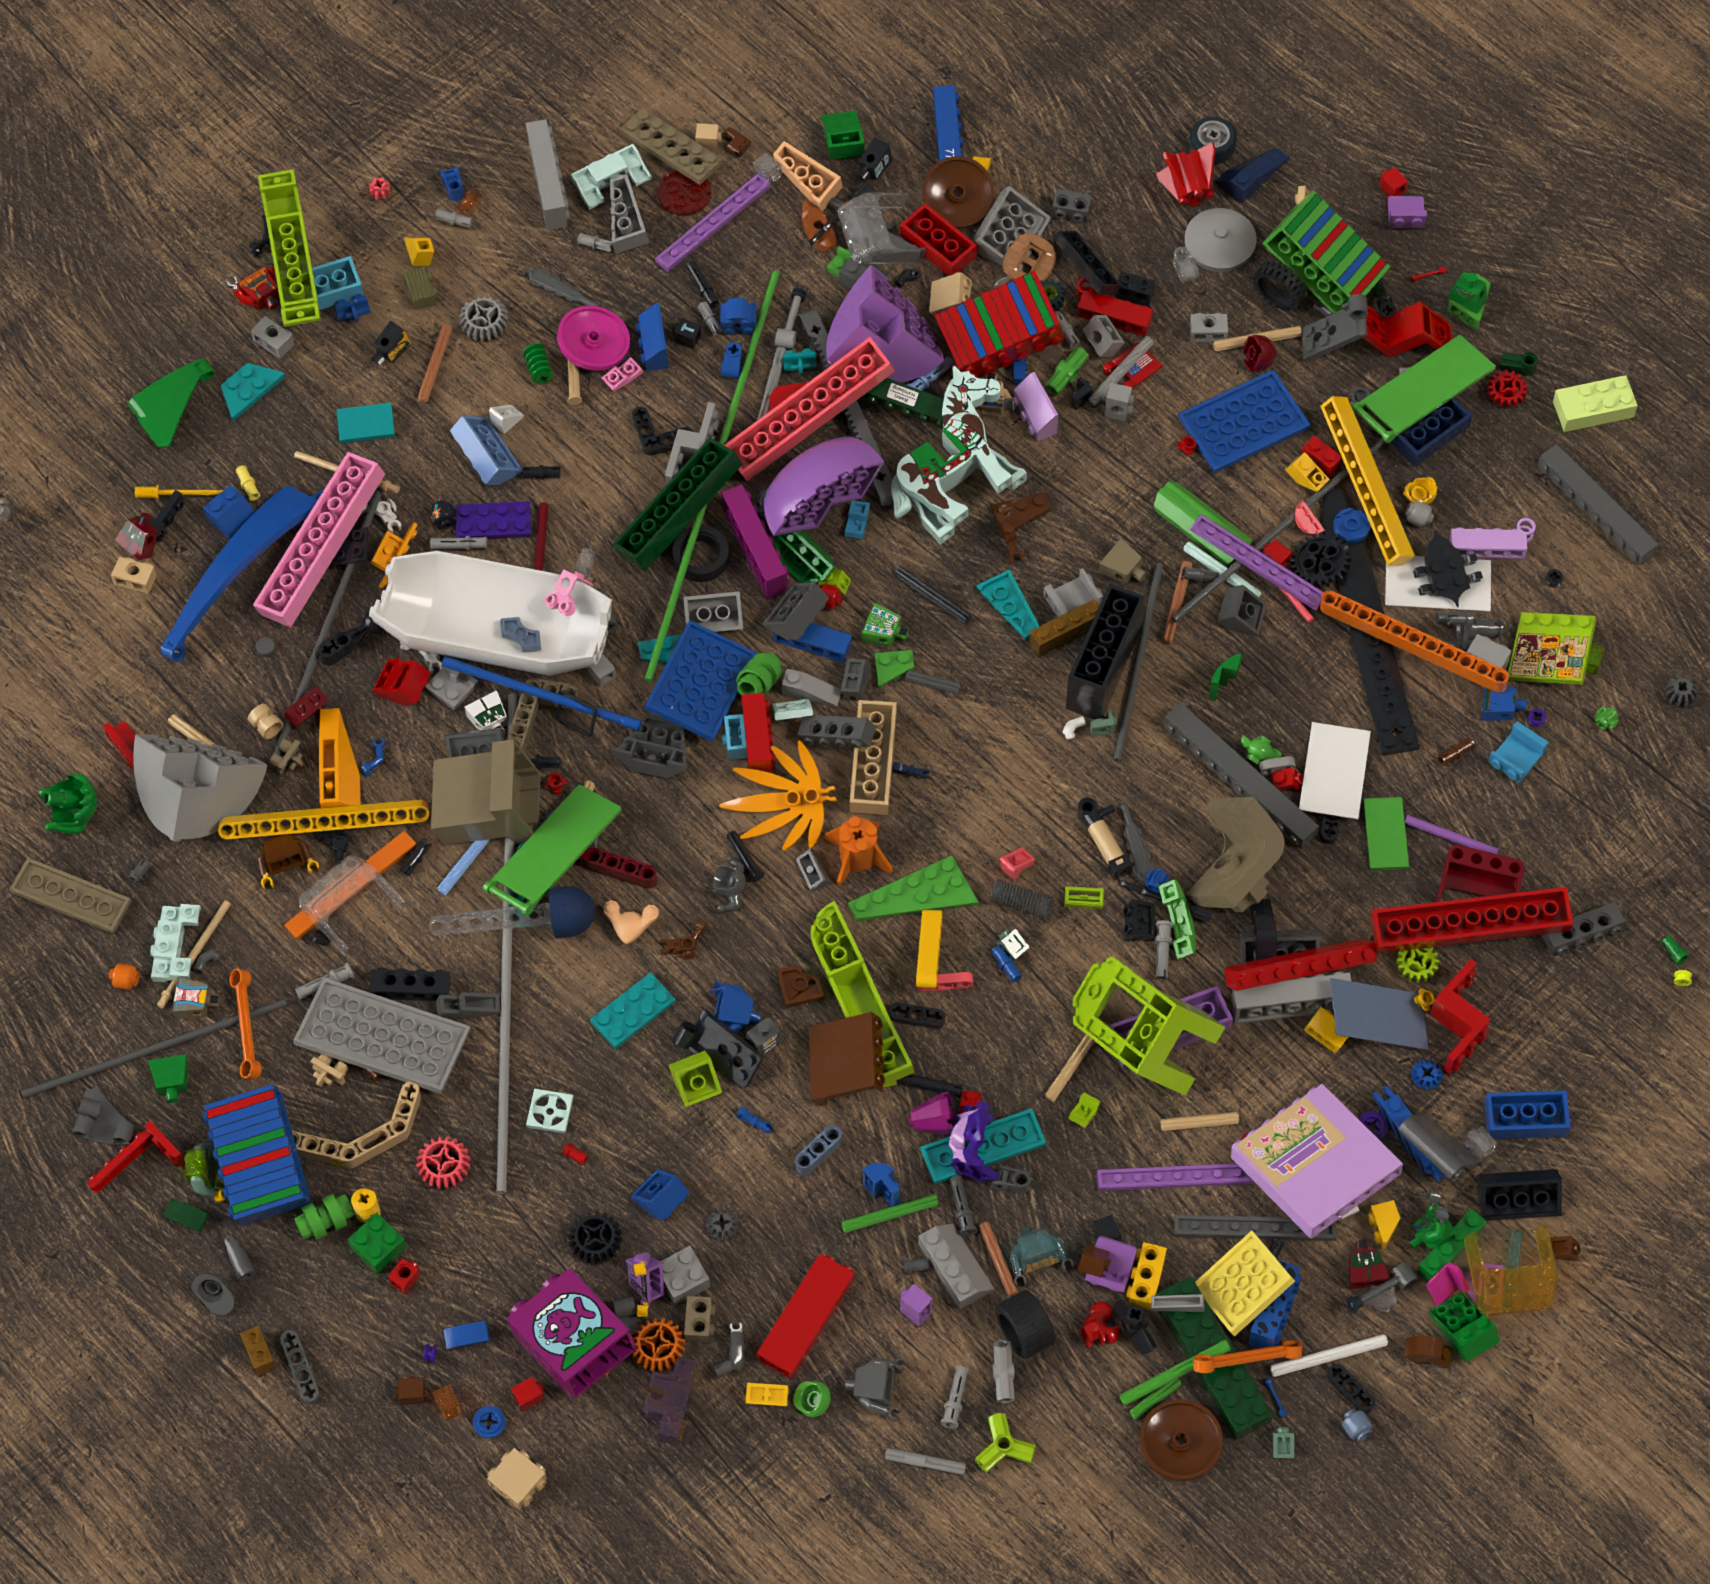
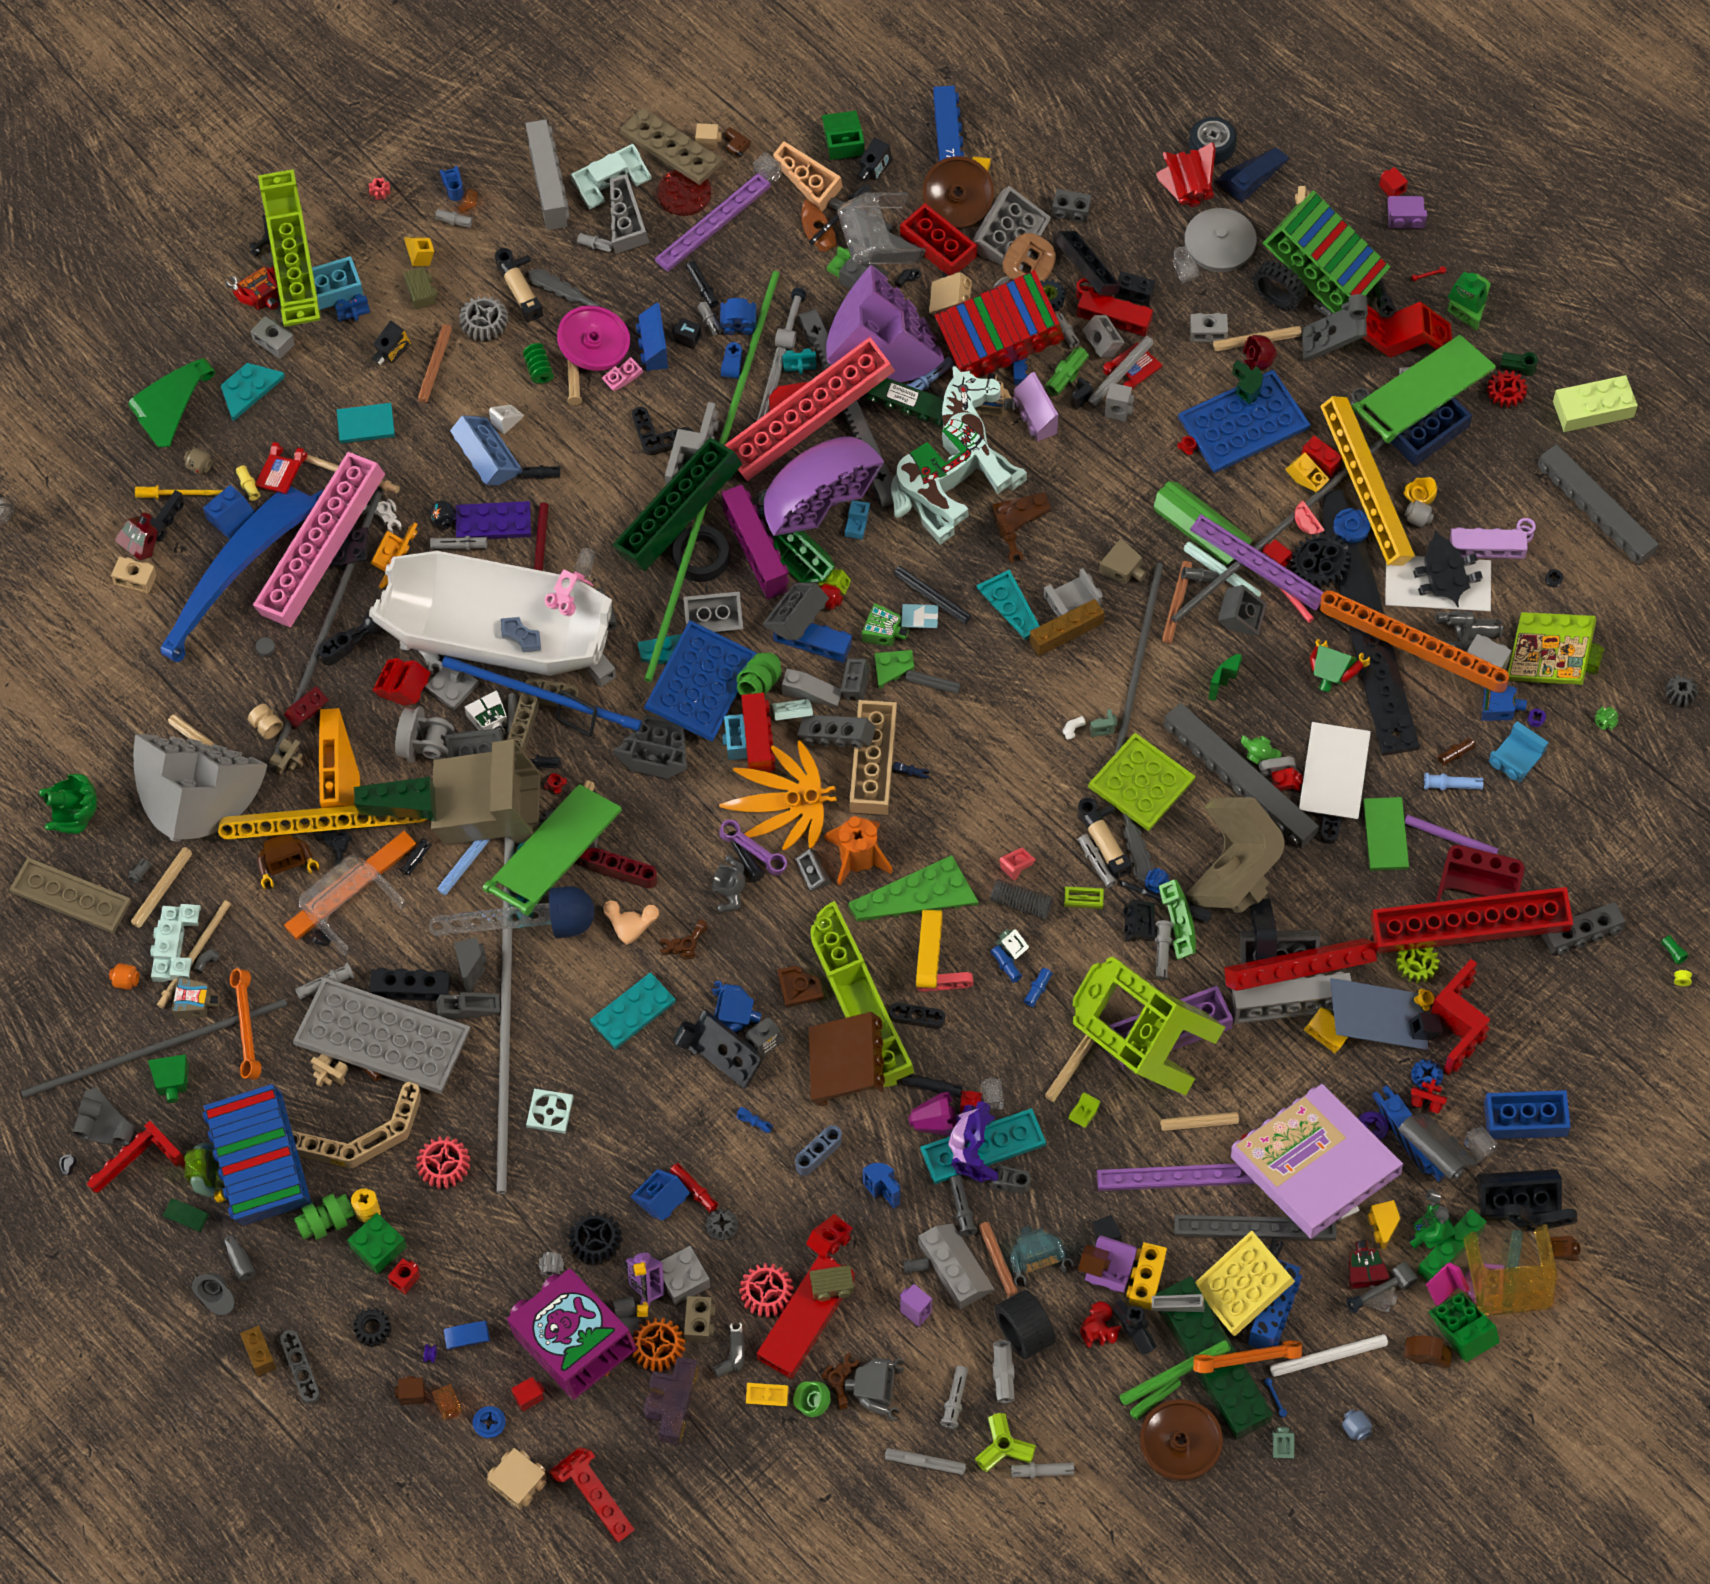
red panel [103,721,135,770] -> none
blue arm [361,737,385,777] -> none
red pin [562,1143,589,1166] -> none
lime slope [669,1051,722,1107] -> none
bright green axle [842,1194,938,1233] -> none
black brick [1066,584,1145,720] -> none
black beam [1327,1364,1375,1414] -> none
none -> piece [59,1154,77,1175]
none -> tan axle [131,847,192,928]
none -> dark tan head [183,447,213,475]
none -> red flag [255,442,308,494]
none -> black tyre [353,1307,391,1347]
none -> dark green wedge [354,777,436,821]
none -> light grey piece [395,706,454,763]
none -> dark grey slope [454,937,487,993]
none -> piece [495,248,543,323]
none -> light grey gear [539,1252,564,1277]
none -> red bracket [547,1447,635,1543]
none -> red pin [669,1163,719,1213]
none -> medium lavender piece [719,820,787,876]
none -> coral gear [739,1263,794,1318]
none -> red brick [806,1214,853,1259]
none -> olive brick [810,1265,854,1301]
none -> reddish brown piece [822,1353,859,1410]
none -> medium azure sticker [901,604,938,628]
none -> clear brick [981,1078,1004,1110]
none -> light grey pin [1011,1462,1074,1479]
none -> blue pin [1024,968,1053,1007]
none -> light grey pin [1077,834,1117,888]
none -> lime plate [1088,733,1196,831]
none -> dark green brick [1232,360,1263,405]
none -> torso [1310,639,1370,692]
none -> black brick [1409,1013,1443,1041]
none -> red hips [1411,1078,1448,1114]
none -> light blue pin [1424,773,1483,791]
none -> black beam [1504,1204,1578,1232]

